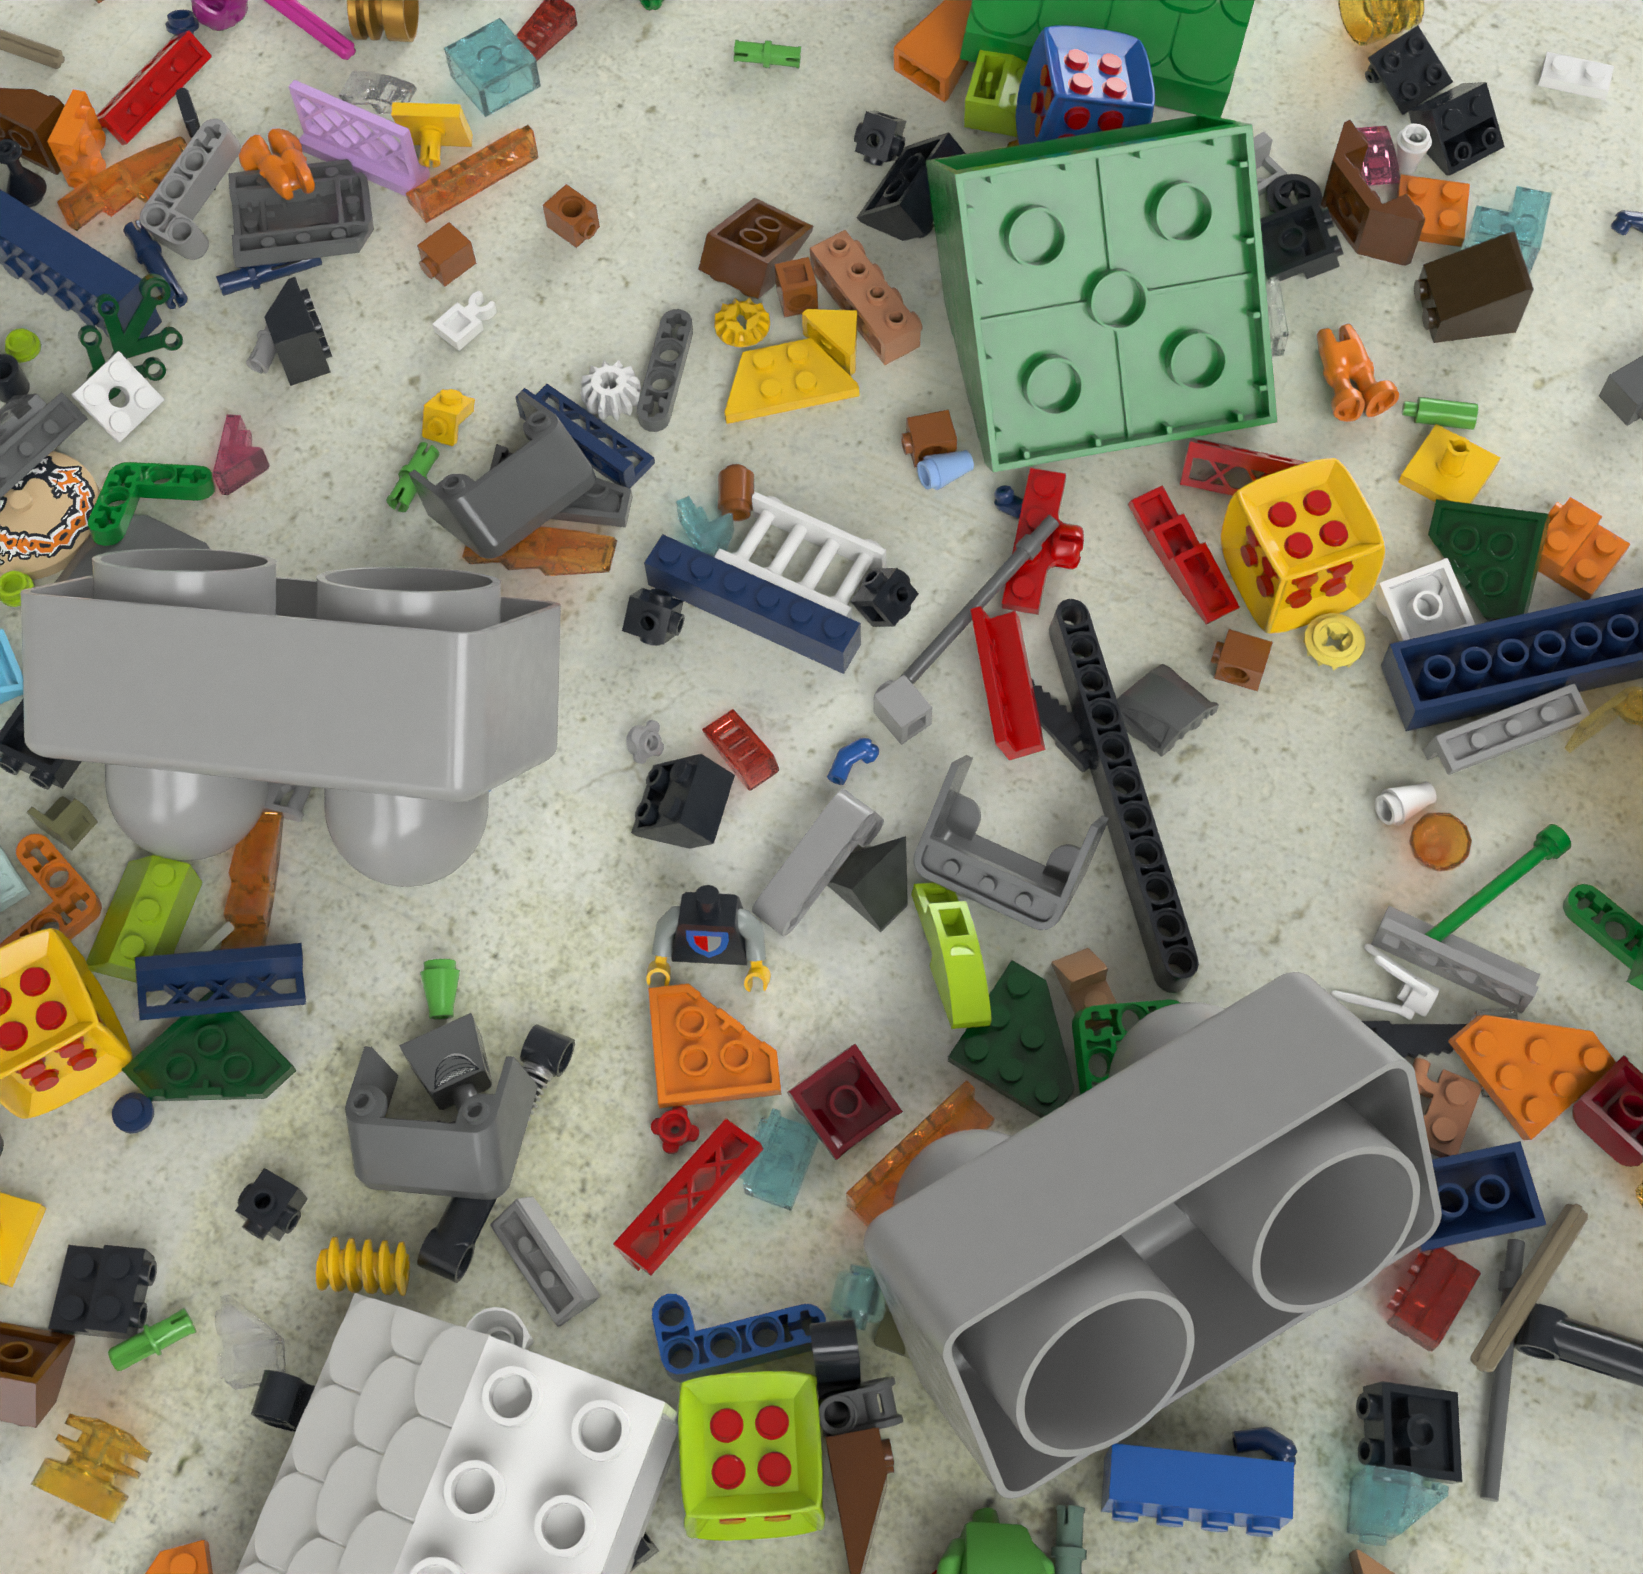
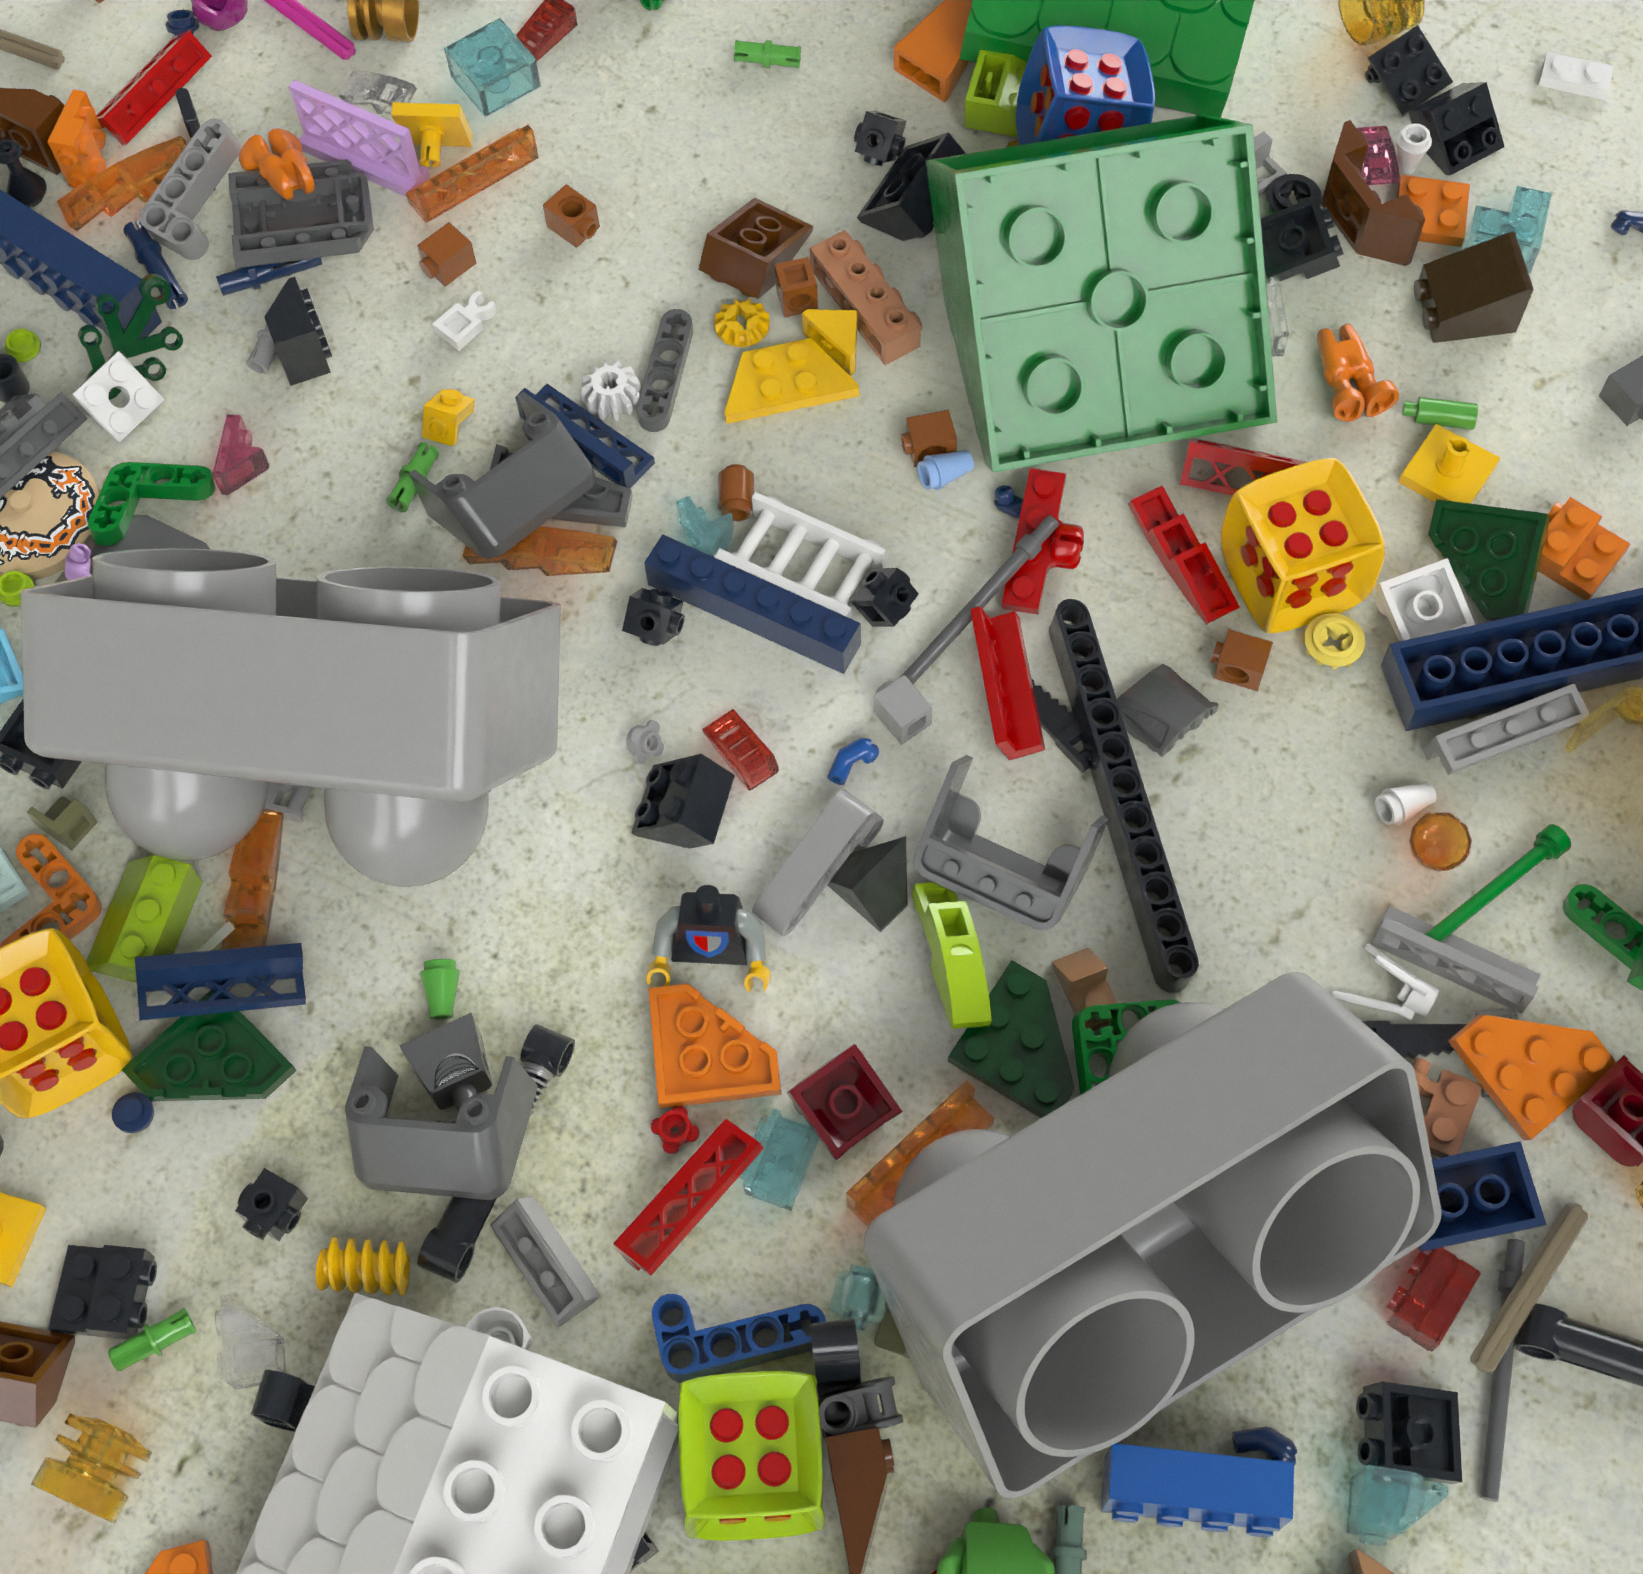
none -> lavender arm [64,543,92,580]

